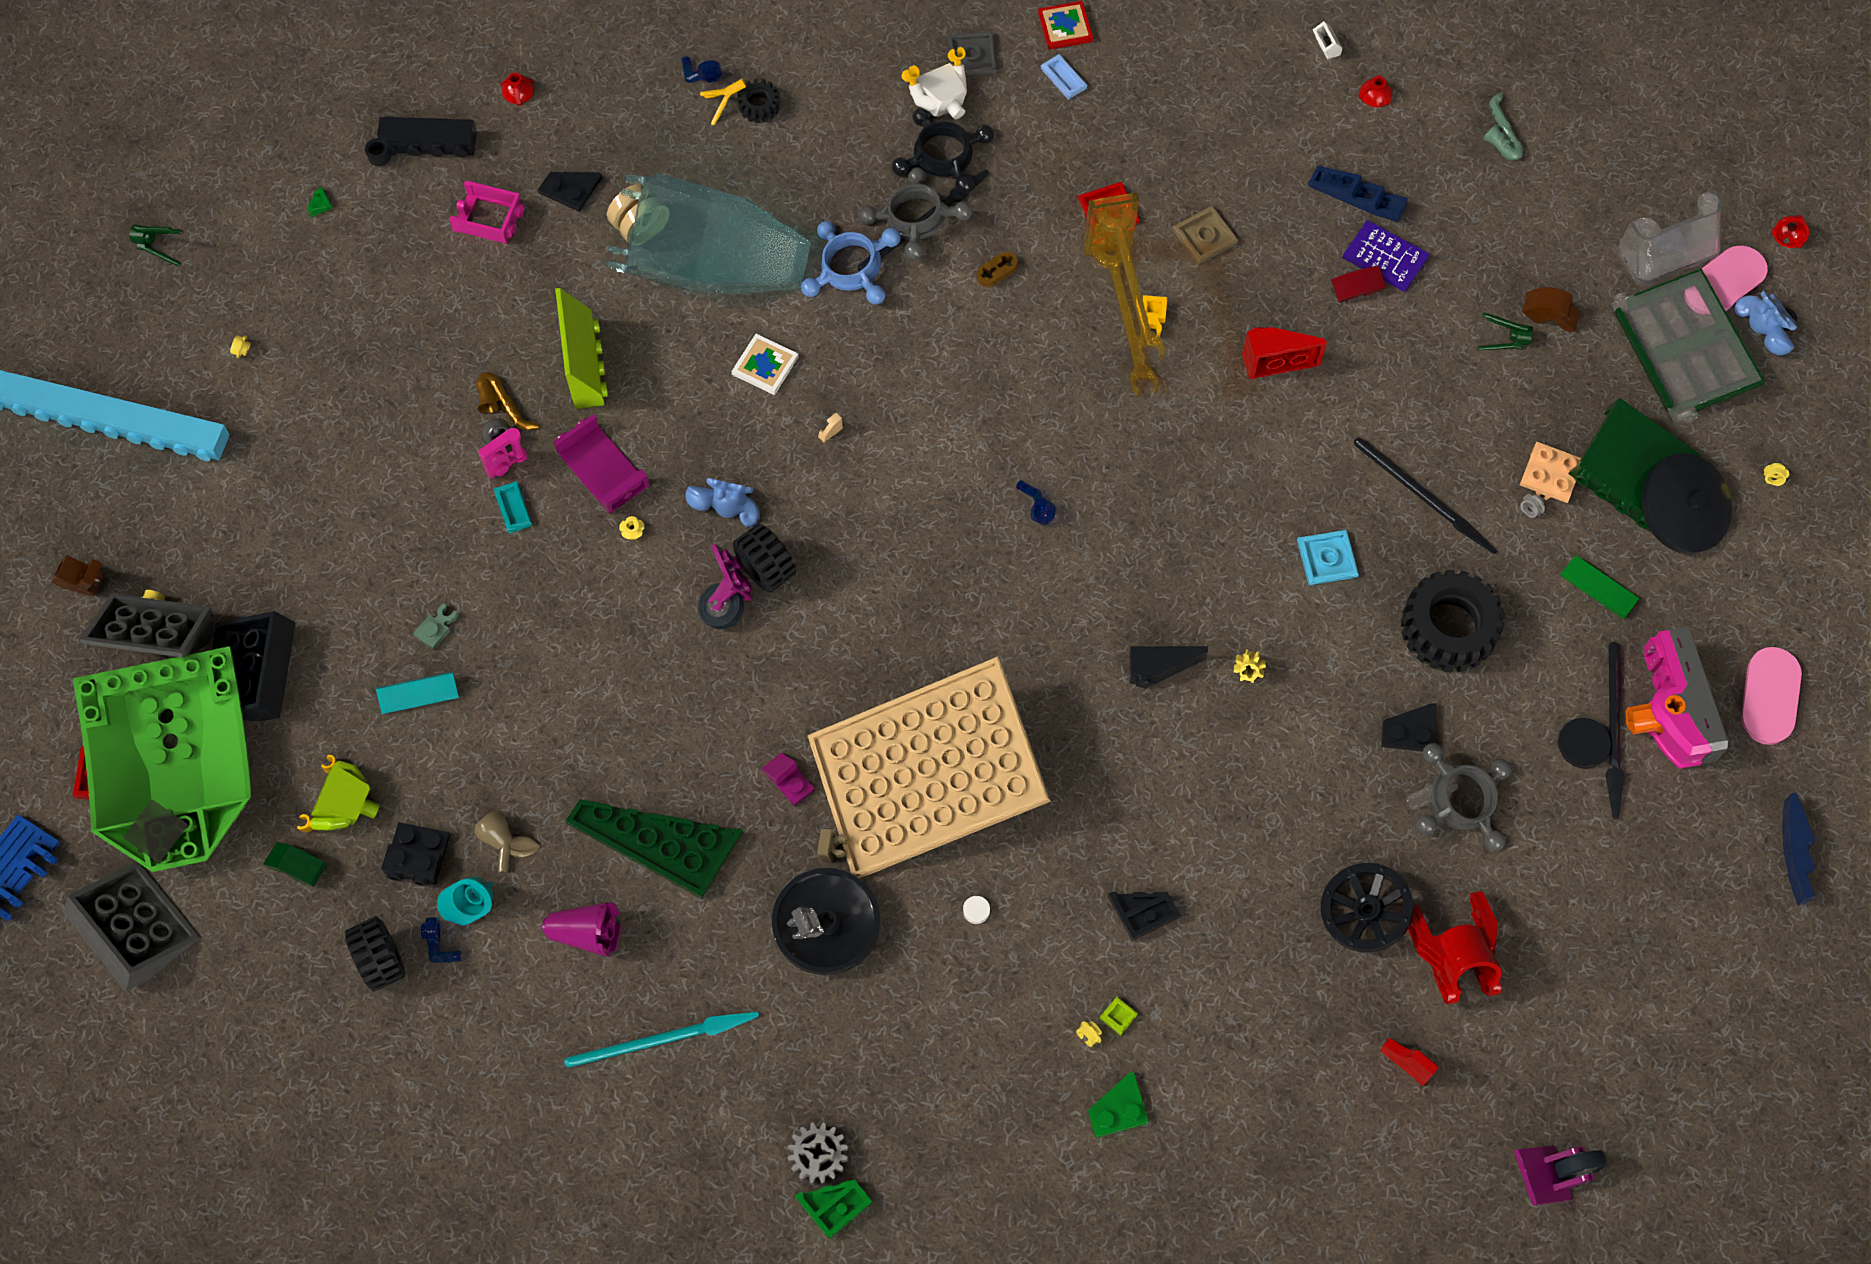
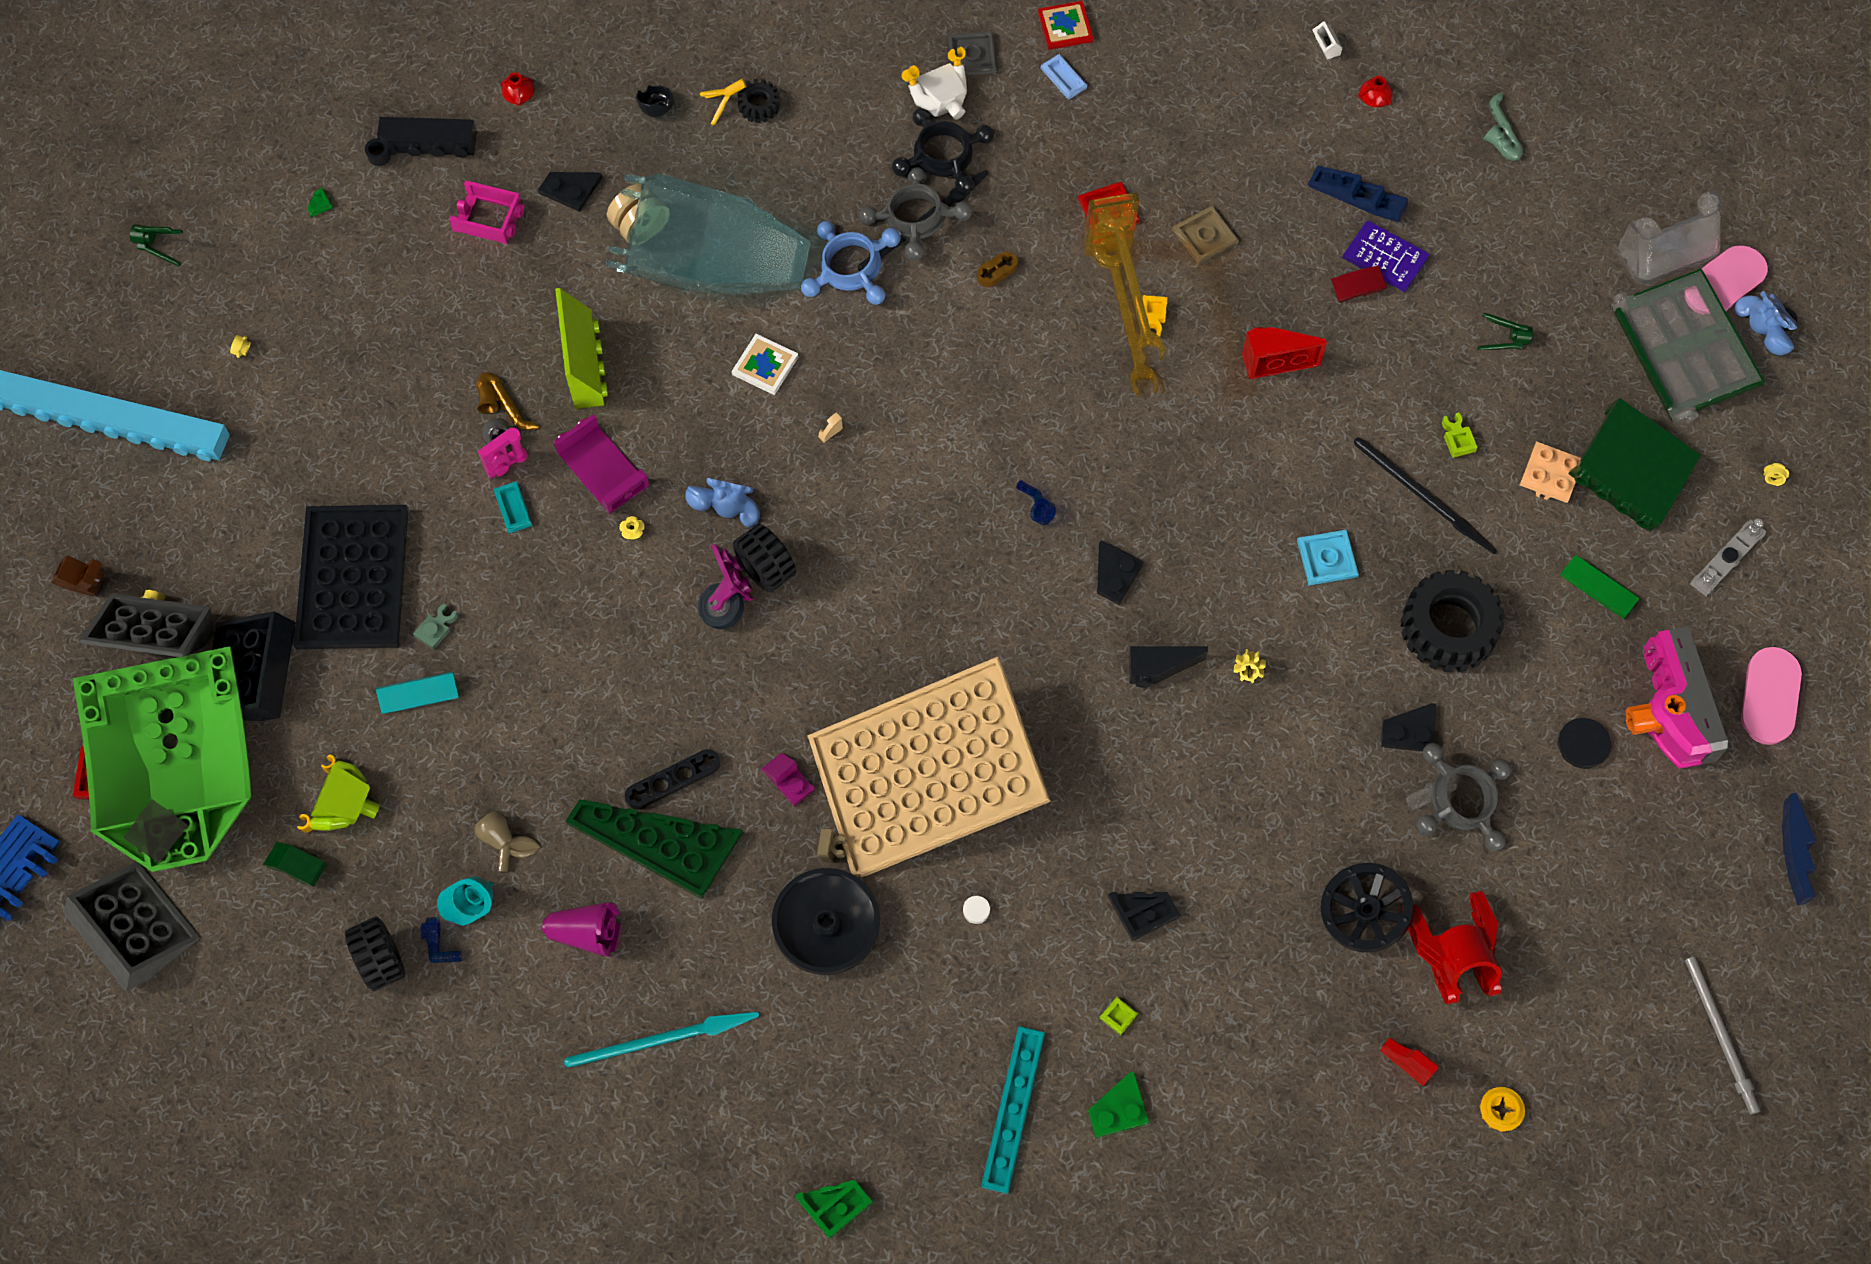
black plate [381,822,451,887] -> none
clear blue plate [681,56,722,83] -> none
clear tile [787,907,824,939] -> none
light grey gear [788,1122,848,1185] -> none
light yellow plate [1076,1021,1102,1047] -> none
magenta plate [1514,1145,1607,1206] -> none
light grey plate [1520,494,1545,518] -> none
reddish brown brick [1522,287,1580,332] -> none
black piece [1605,642,1625,820] -> none
black dish [1641,453,1732,554] -> none
red piece [1772,215,1809,248] -> none
none -> black plate [294,505,409,649]
none -> black beam [625,749,720,810]
none -> black hair [636,85,674,118]
none -> teal tile [981,1026,1045,1194]
none -> black wing [1097,540,1144,605]
none -> lime plate [1442,412,1478,458]
none -> yellow gear [1479,1087,1525,1132]
none -> light grey bar [1685,957,1761,1115]
none -> light grey piece [1690,519,1766,596]

